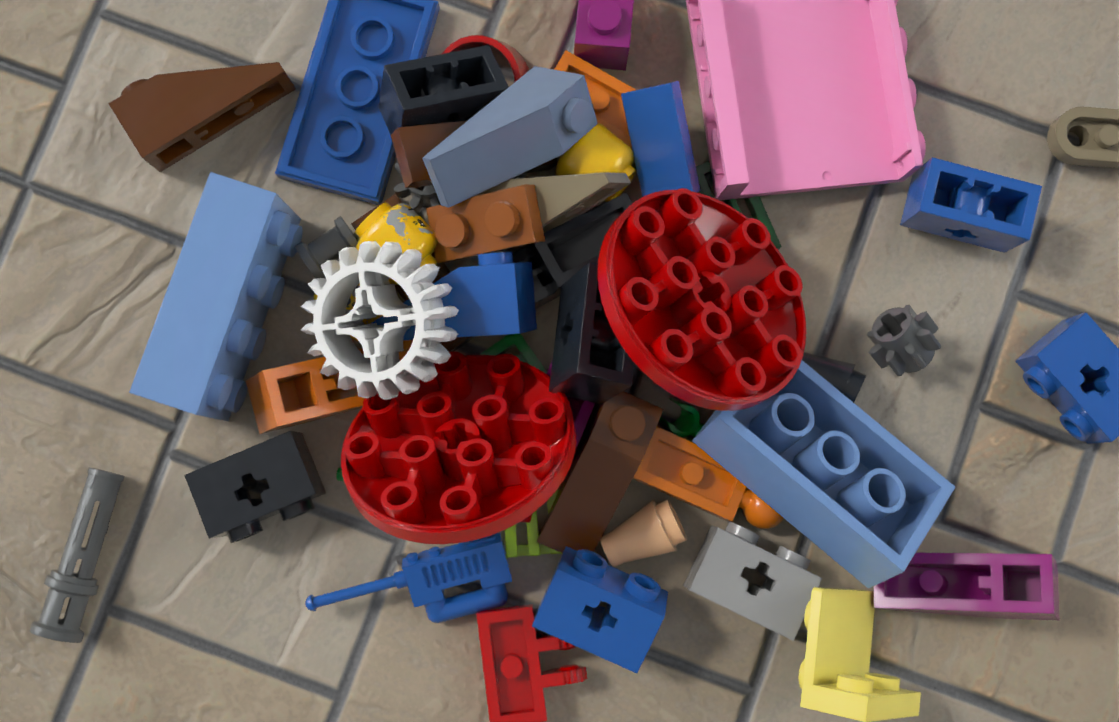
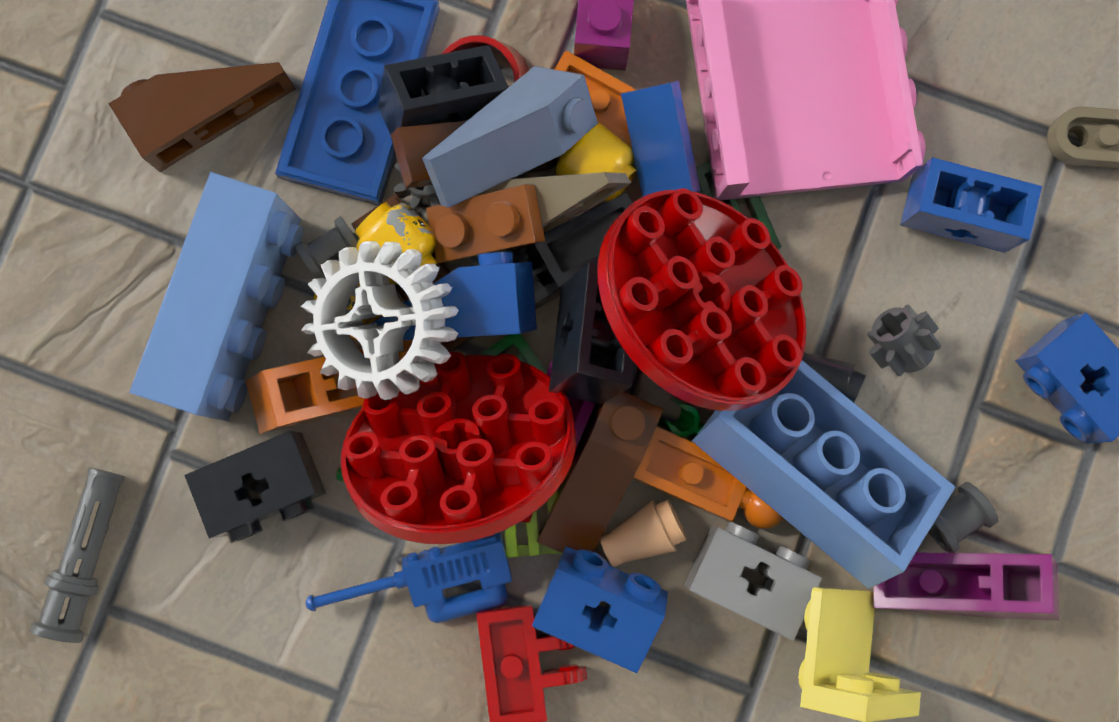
none -> dark grey bush [928,482,999,553]

